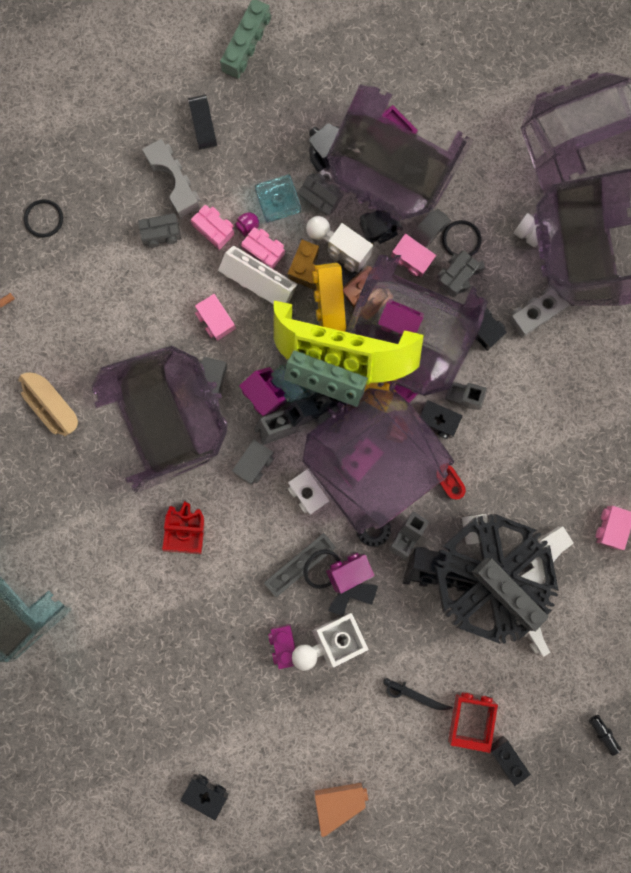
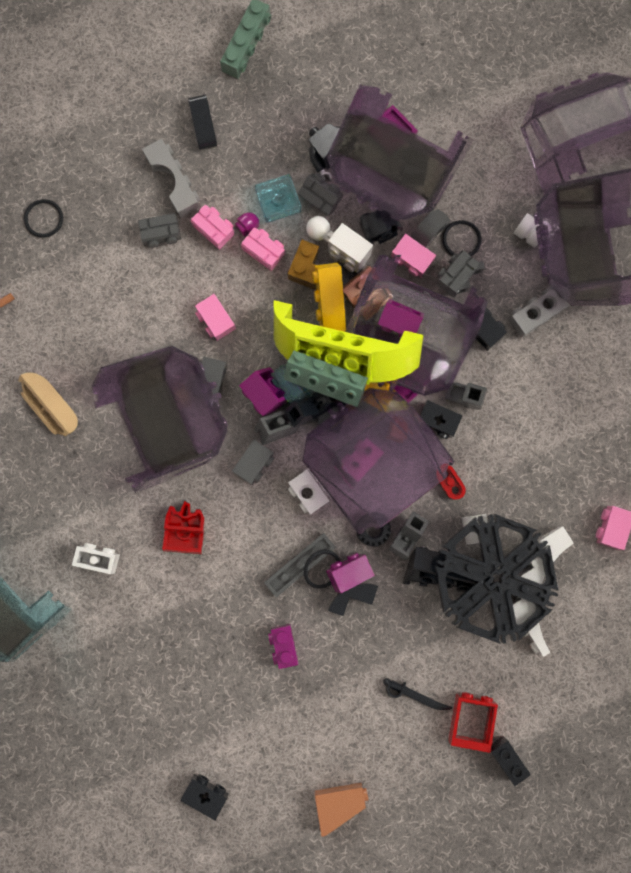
white brick [218,245,298,305] -> none
white brick [292,613,369,671] -> none
dark grey brick [471,558,549,632] -> none
black pin [589,715,622,756] -> none
none -> white brick [72,543,120,574]

